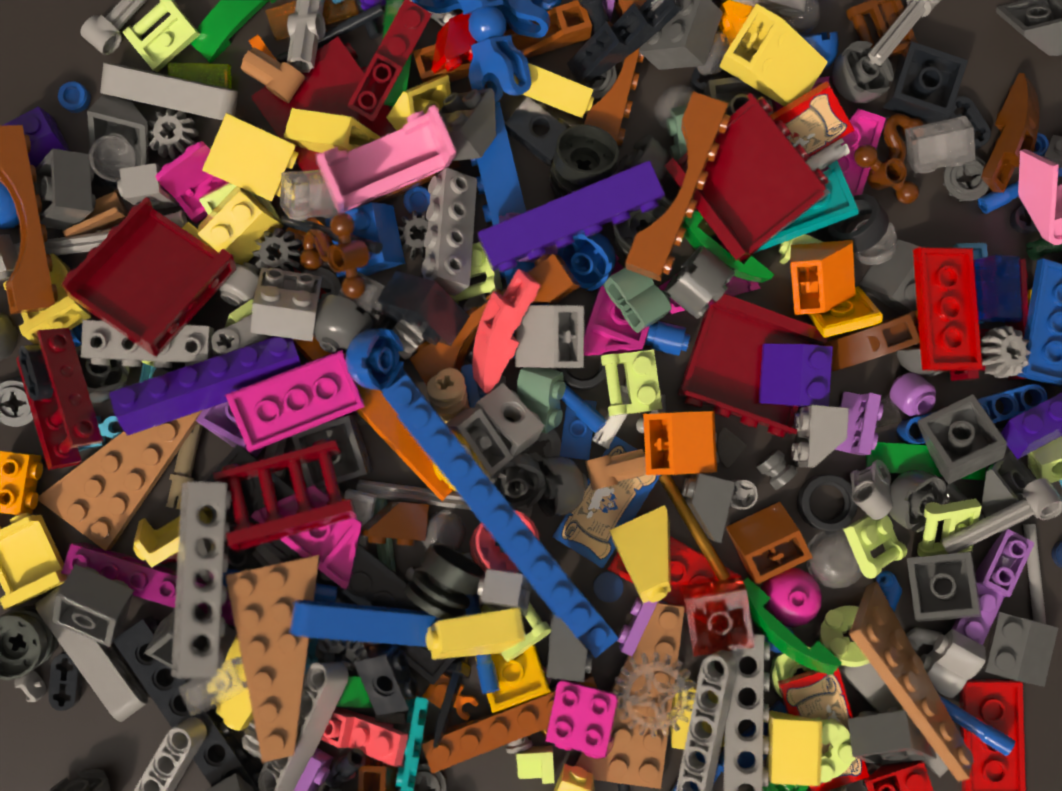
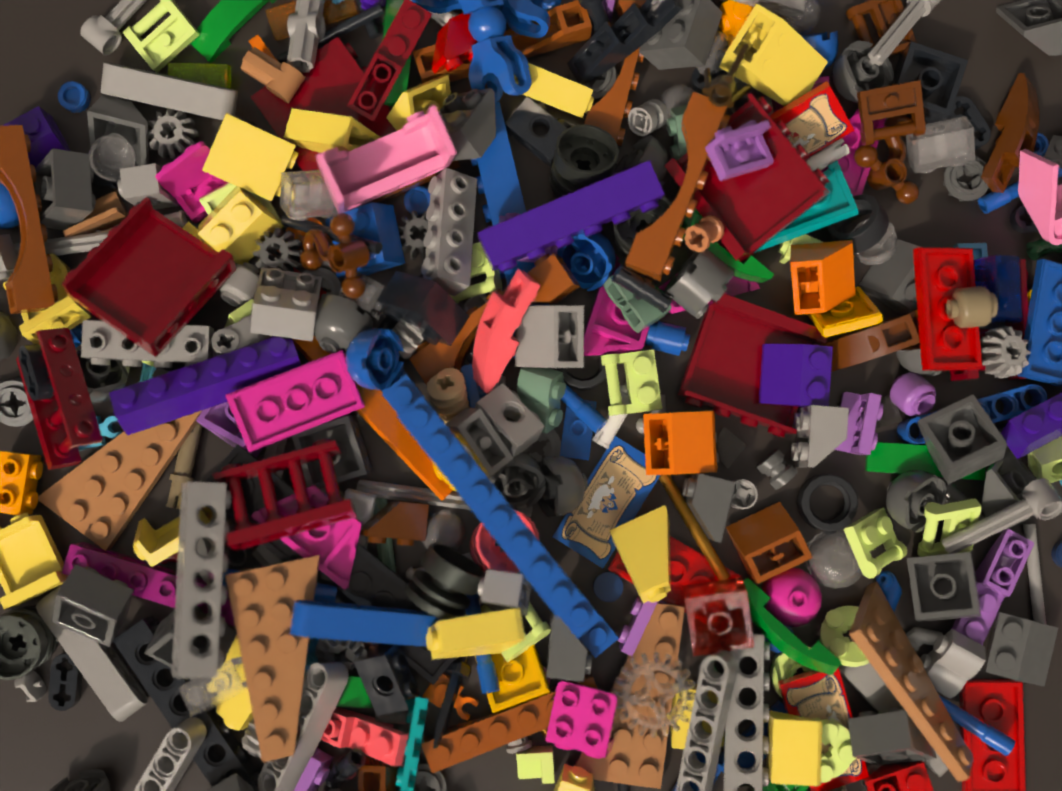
medium nougat piece [585,449,646,490] -> none
light grey piece [850,460,893,520] -> none
none -> black pin [611,264,673,313]
none -> light grey wheel [628,99,668,136]
none -> nougat bush [685,215,724,252]
none -> dark brown plant [702,43,752,108]
none -> medium lavender bracket [705,120,774,181]
none -> reddish brown plate [857,80,926,146]
none -> dark tan head [946,286,998,328]

